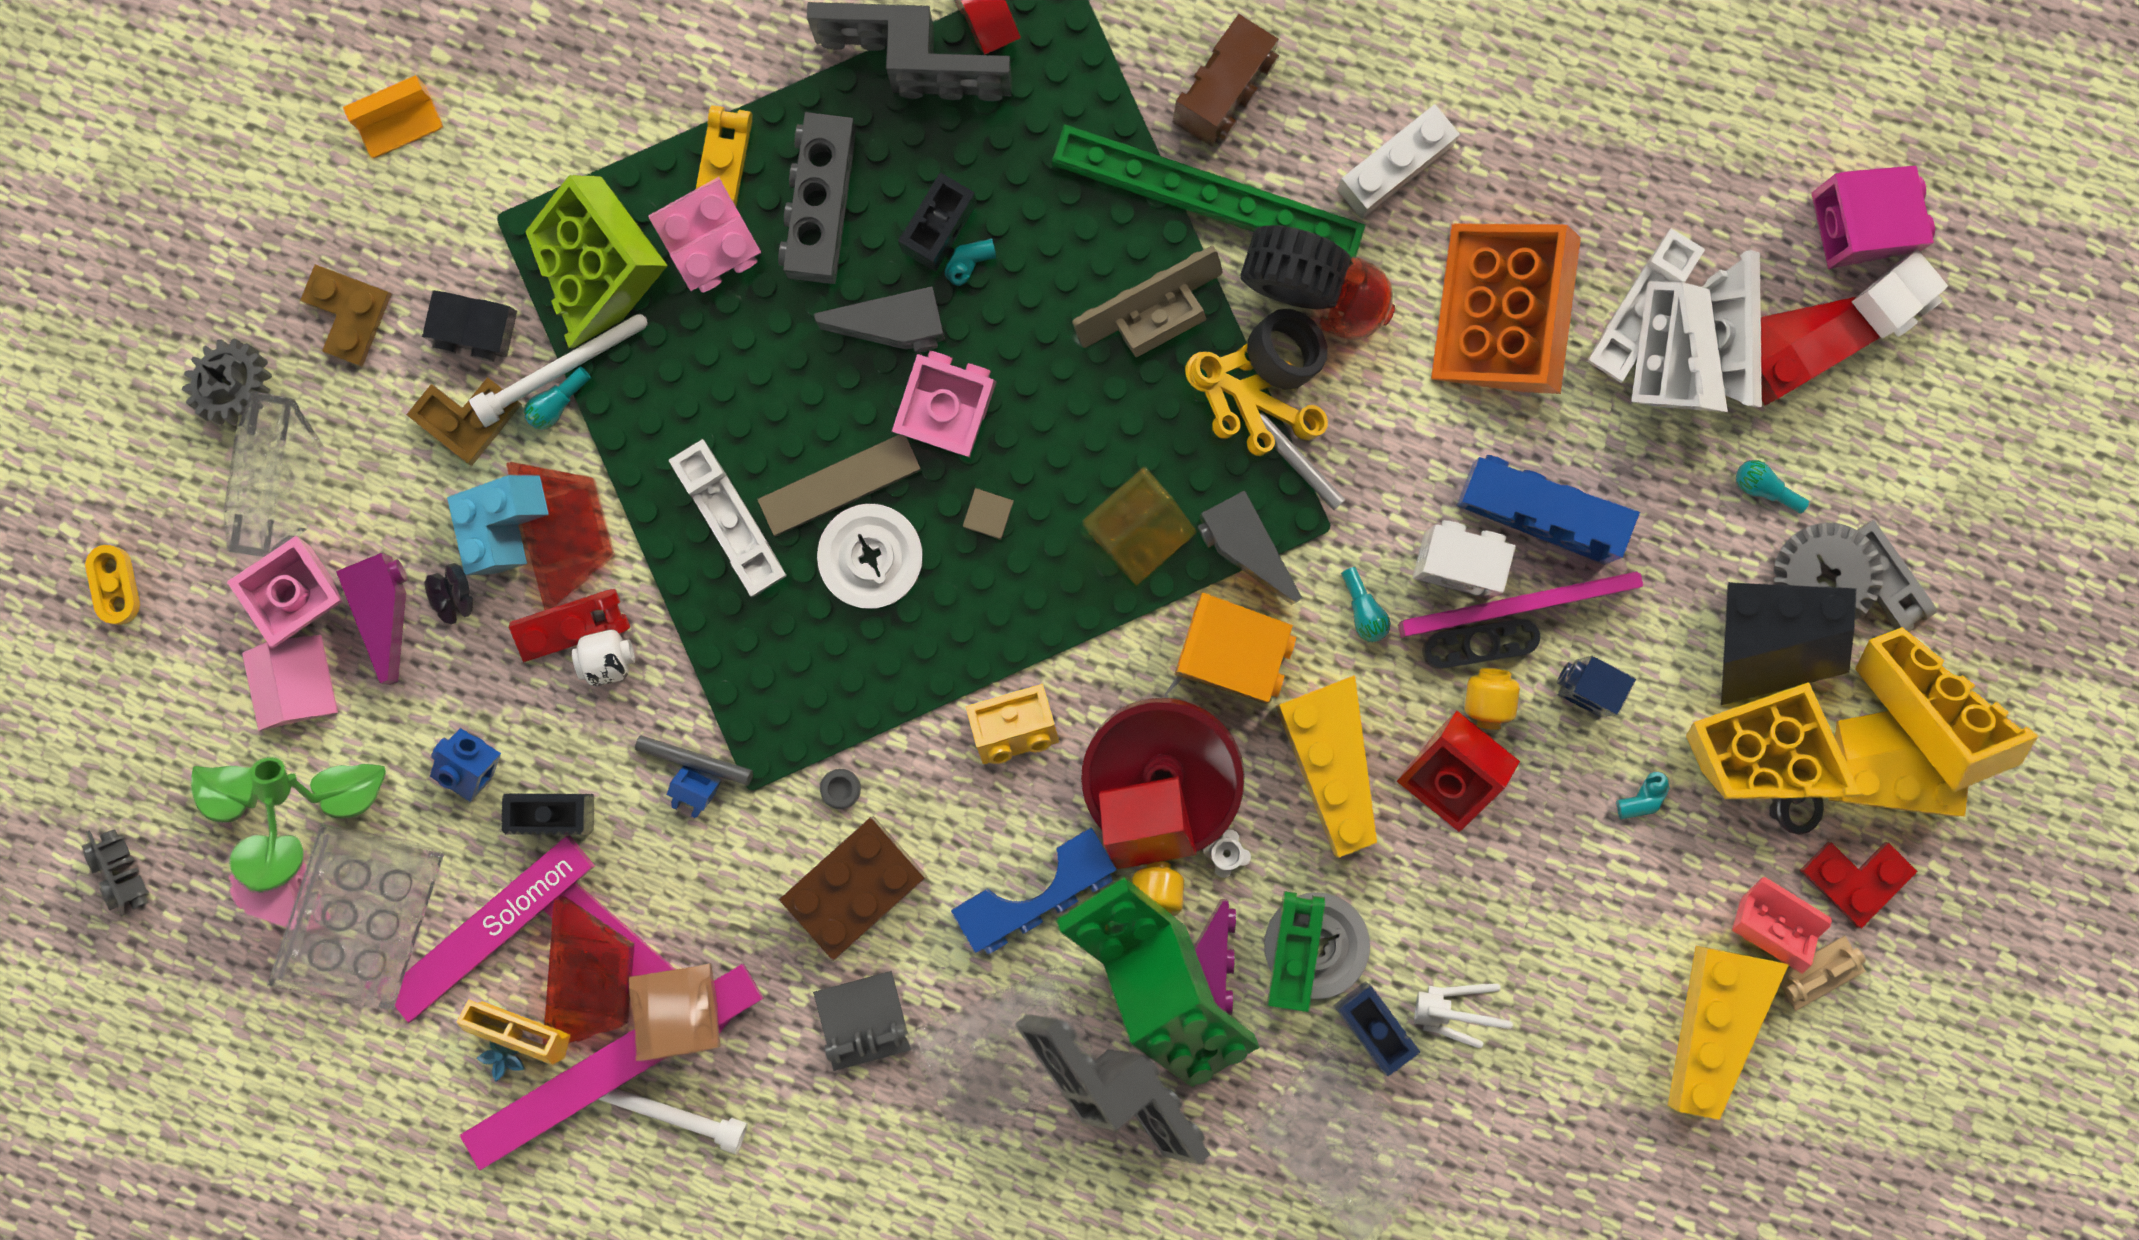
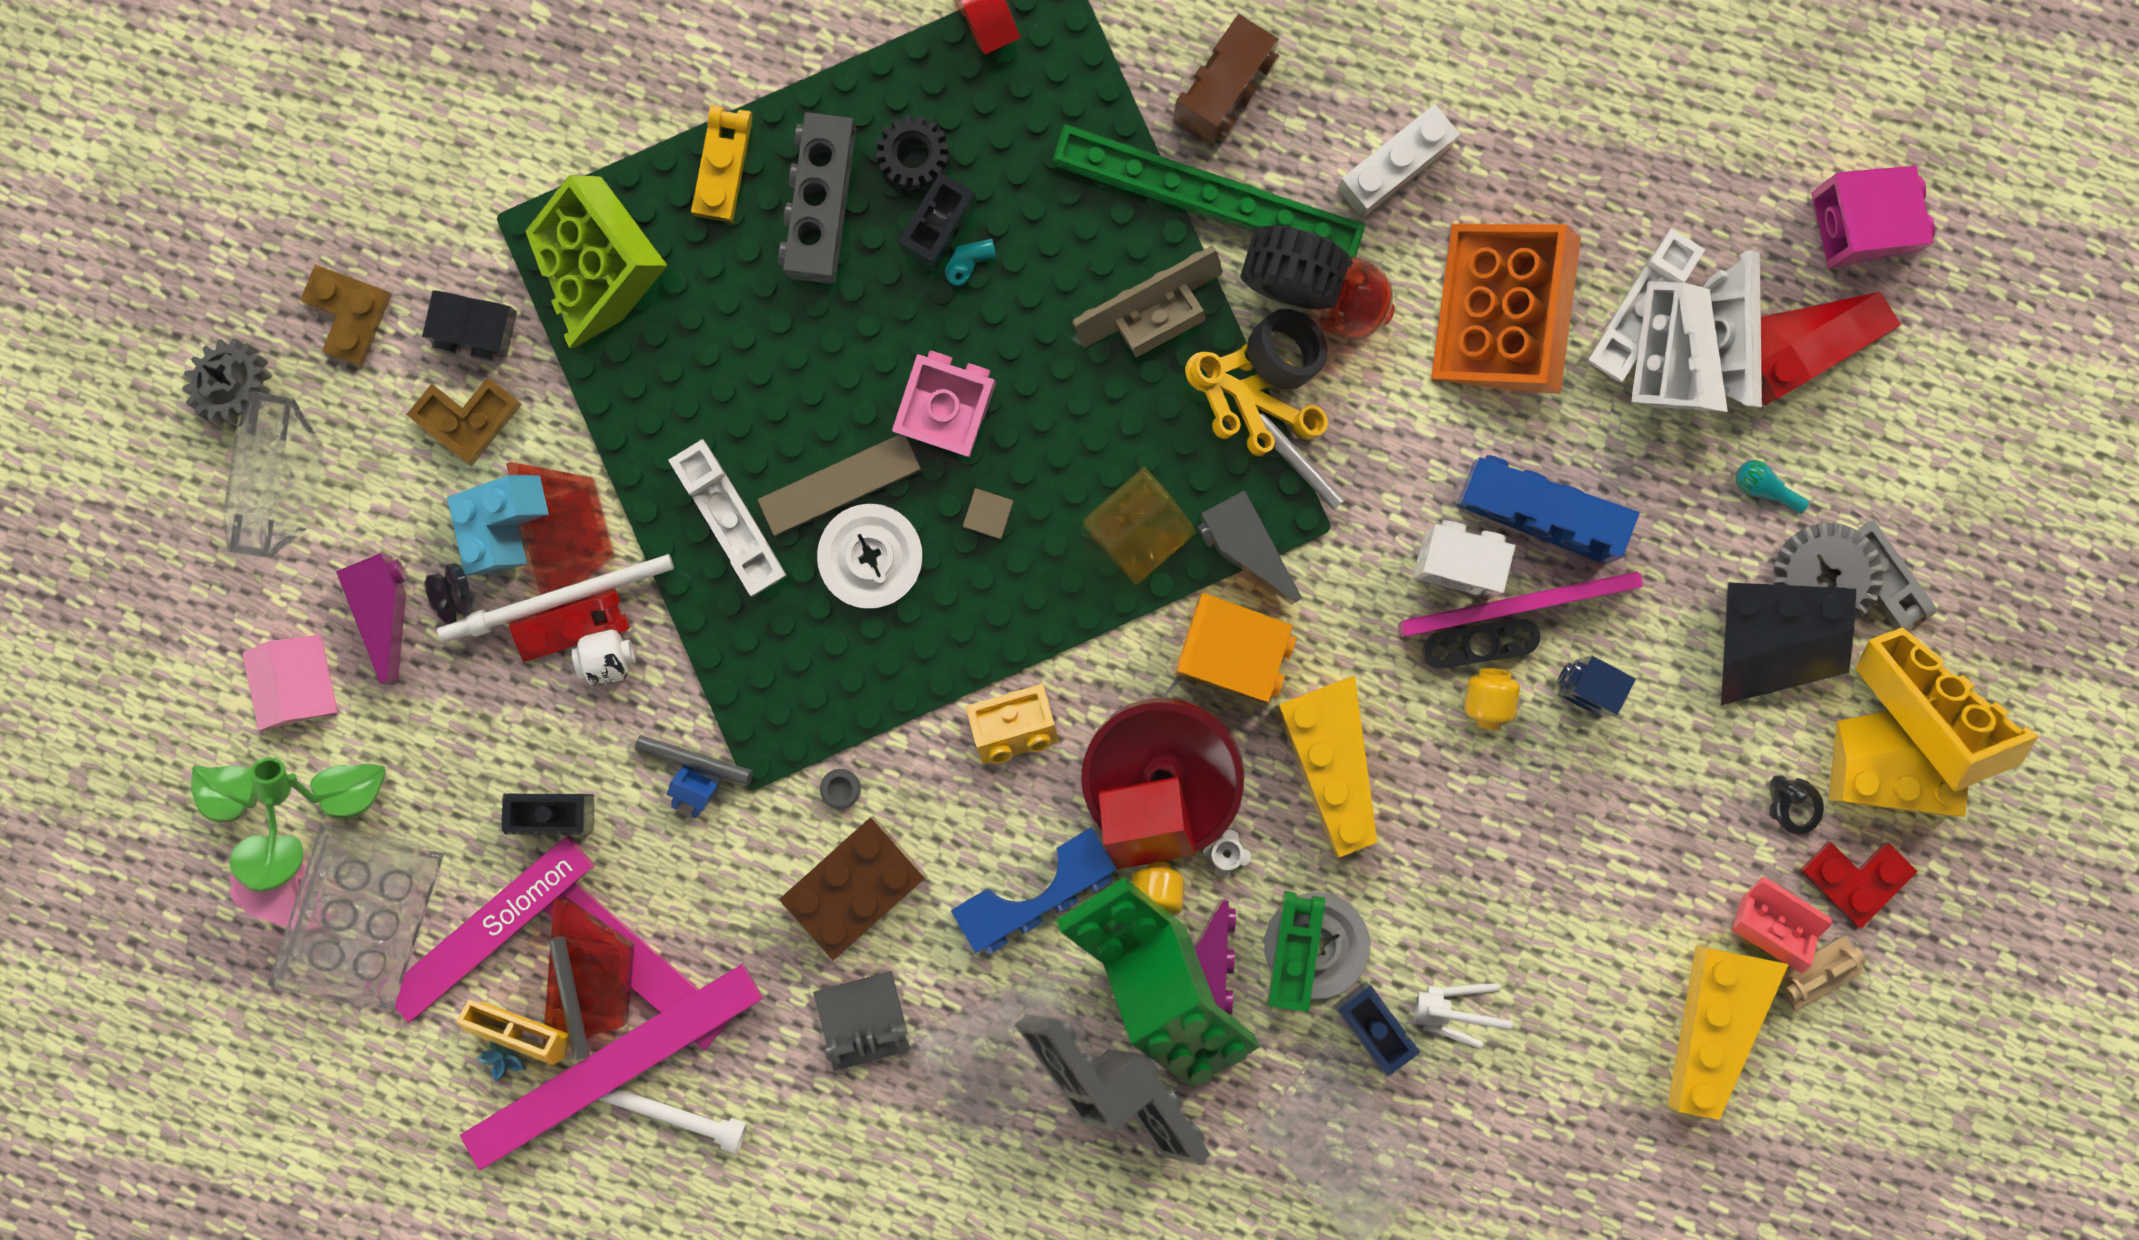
dark grey hinge [82,829,149,916] -> none
yellow plate [85,545,140,625] -> none
bright pink slope [227,536,342,648] -> none
light orange panel [343,75,443,158] -> none
blue brick [429,728,501,802] -> none
white piece [469,314,647,428] -> none
teal piece [524,366,591,430] -> none
medium nougat slope [629,963,721,1061] -> none
bright pink plate [648,177,761,293] -> none
dark grey bracket [807,2,1012,101] -> none
dark grey slope [814,286,945,353] -> none
teal piece [1341,567,1391,642] -> none
red slope [1397,710,1520,832] -> none
teal arm [1616,772,1670,820] -> none
yellow wedge [1686,682,1861,799] -> none
white brick [1852,249,1948,339] -> none
none -> white bar [437,554,674,643]
none -> dark grey bar [548,936,590,1060]
none -> black tyre [876,115,950,194]

